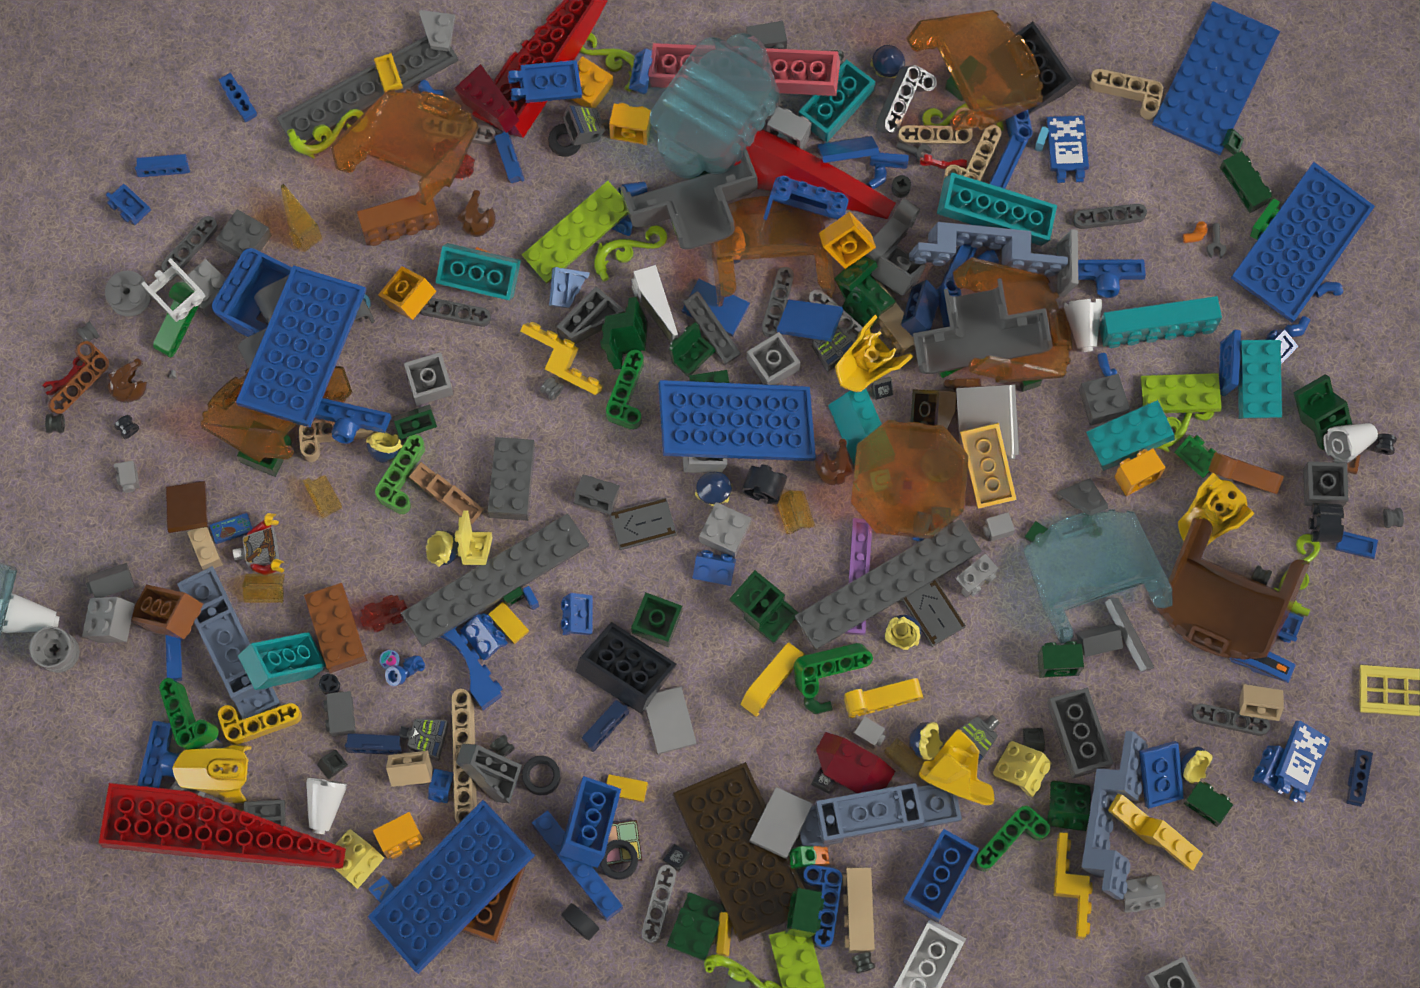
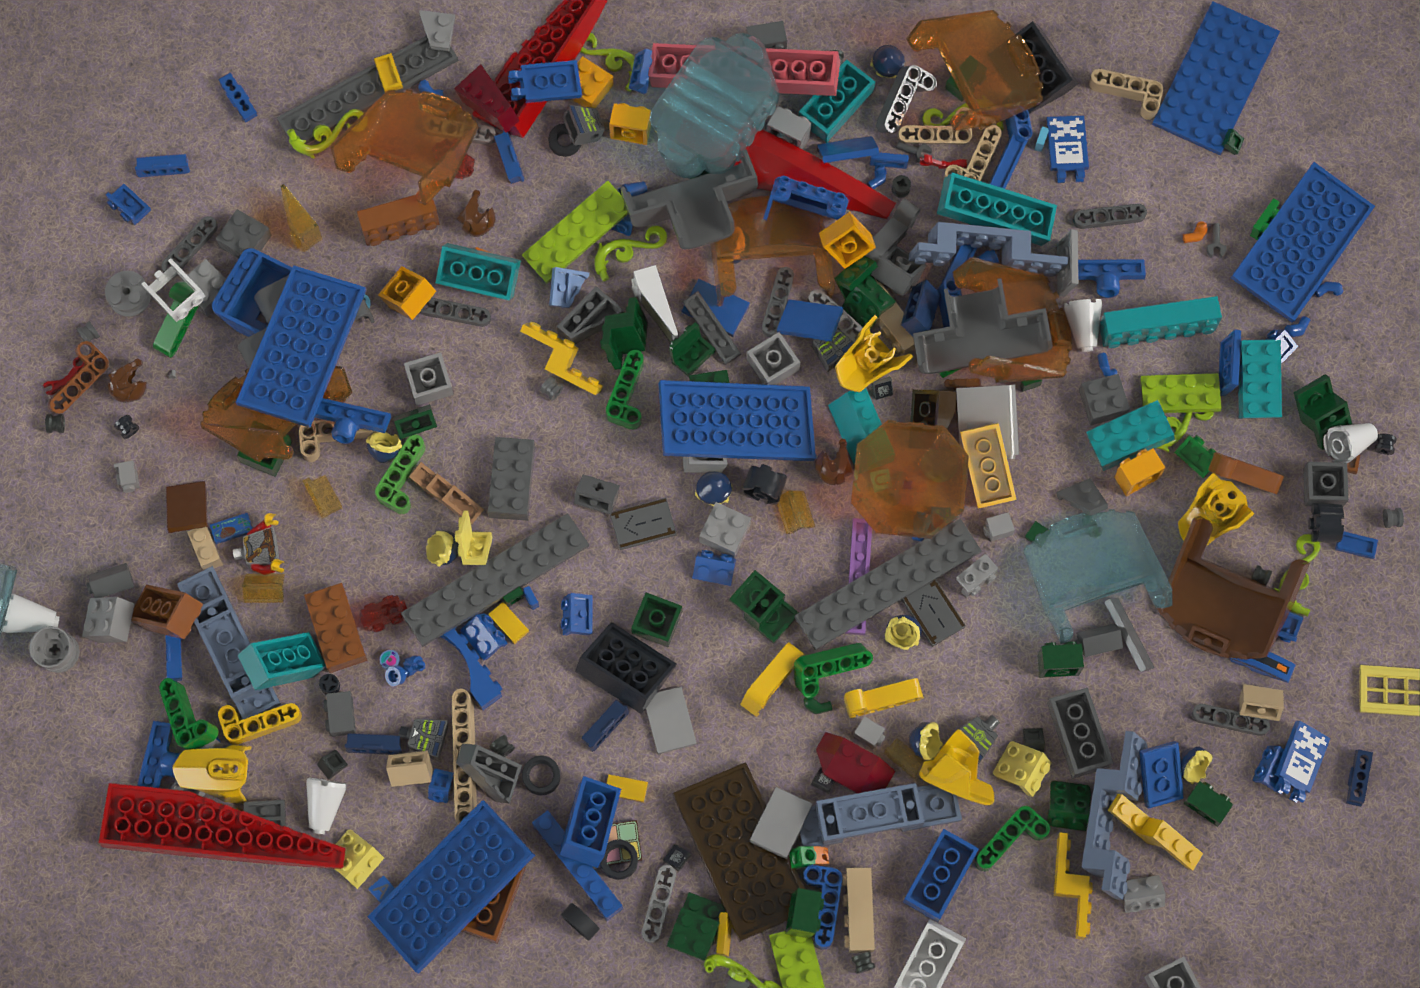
light orange brick [373,812,424,859] -> none
dark green brick [1220,151,1272,213] -> none

